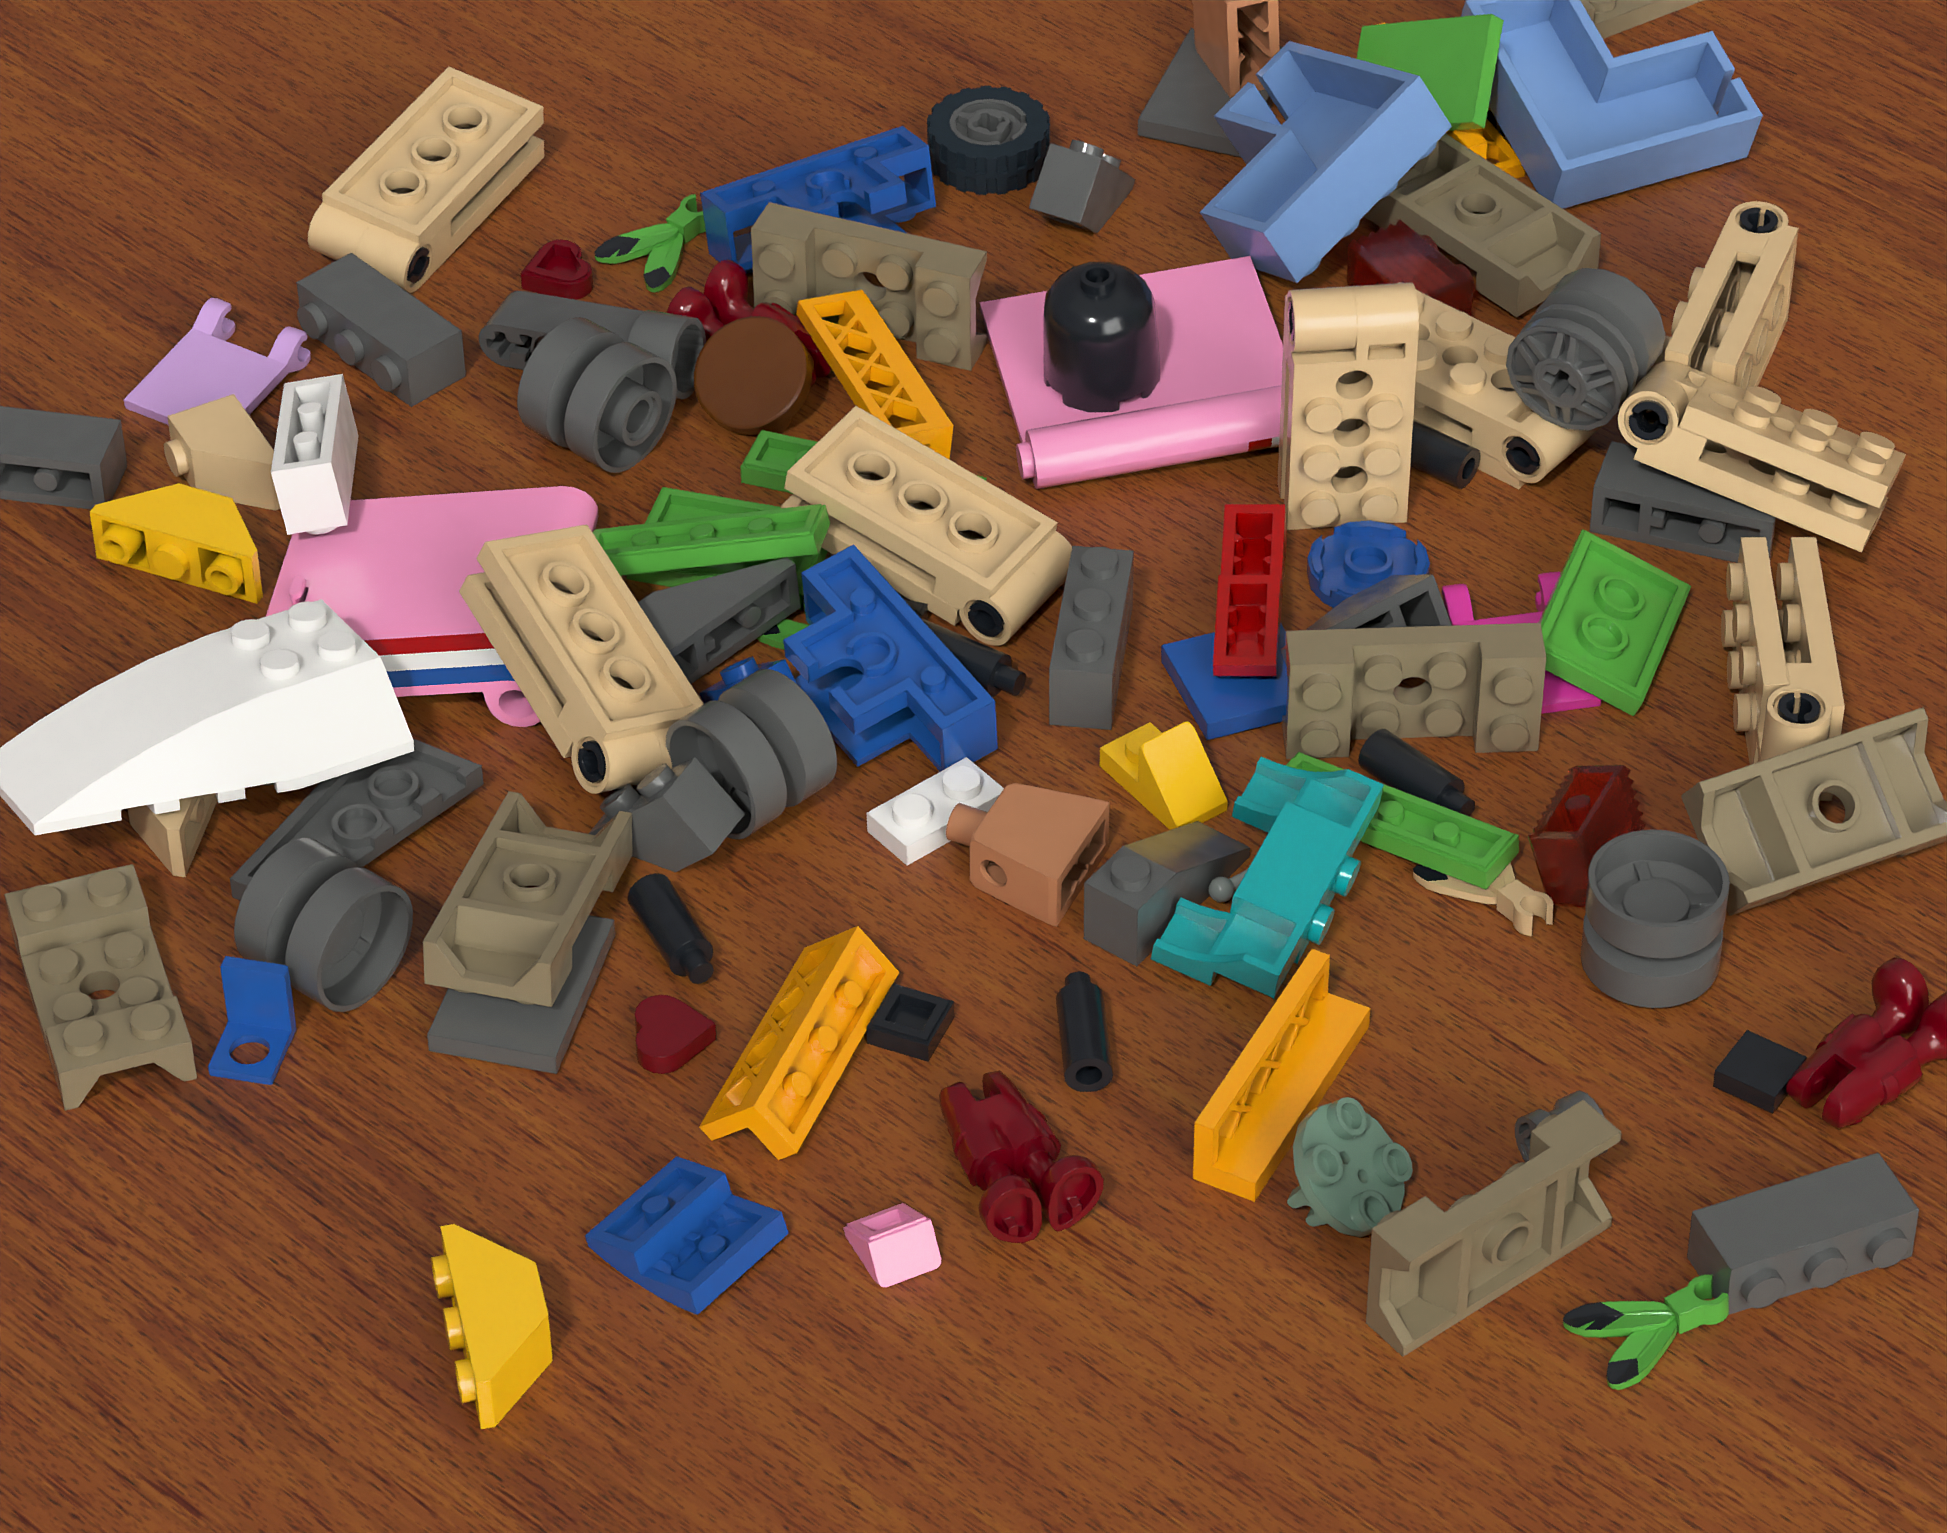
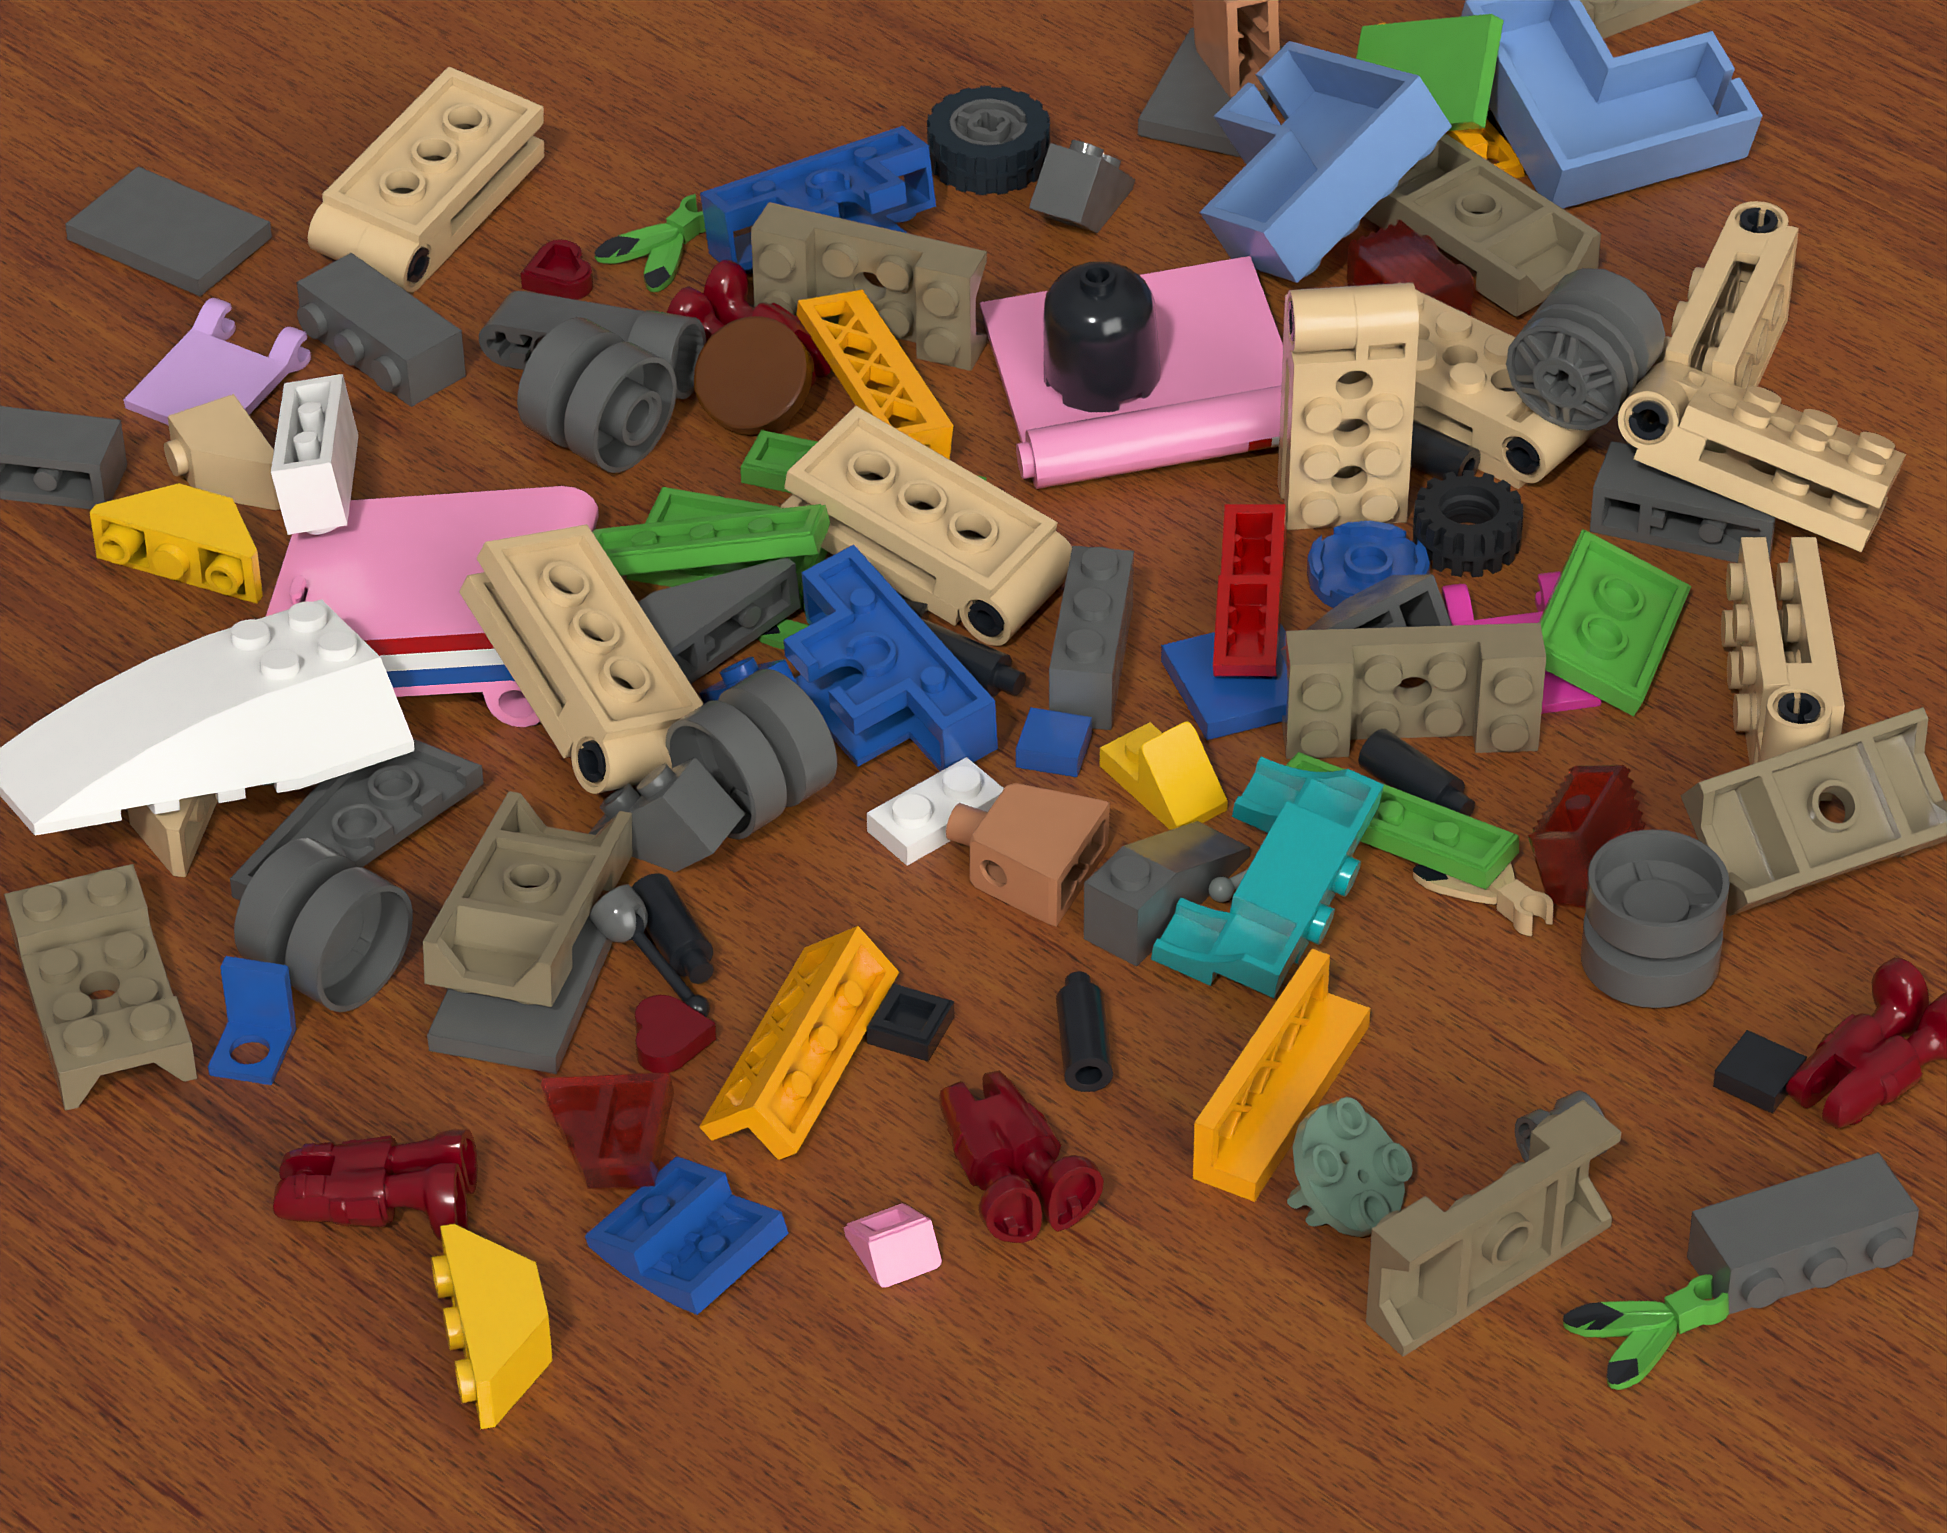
none -> dark grey tile [65,166,272,296]
none -> dark red piece [273,1129,478,1242]
none -> clear red wing [541,1072,674,1189]
none -> hinge [589,885,710,1017]
none -> blue tile [1016,707,1092,777]
none -> black tyre [1413,470,1523,577]

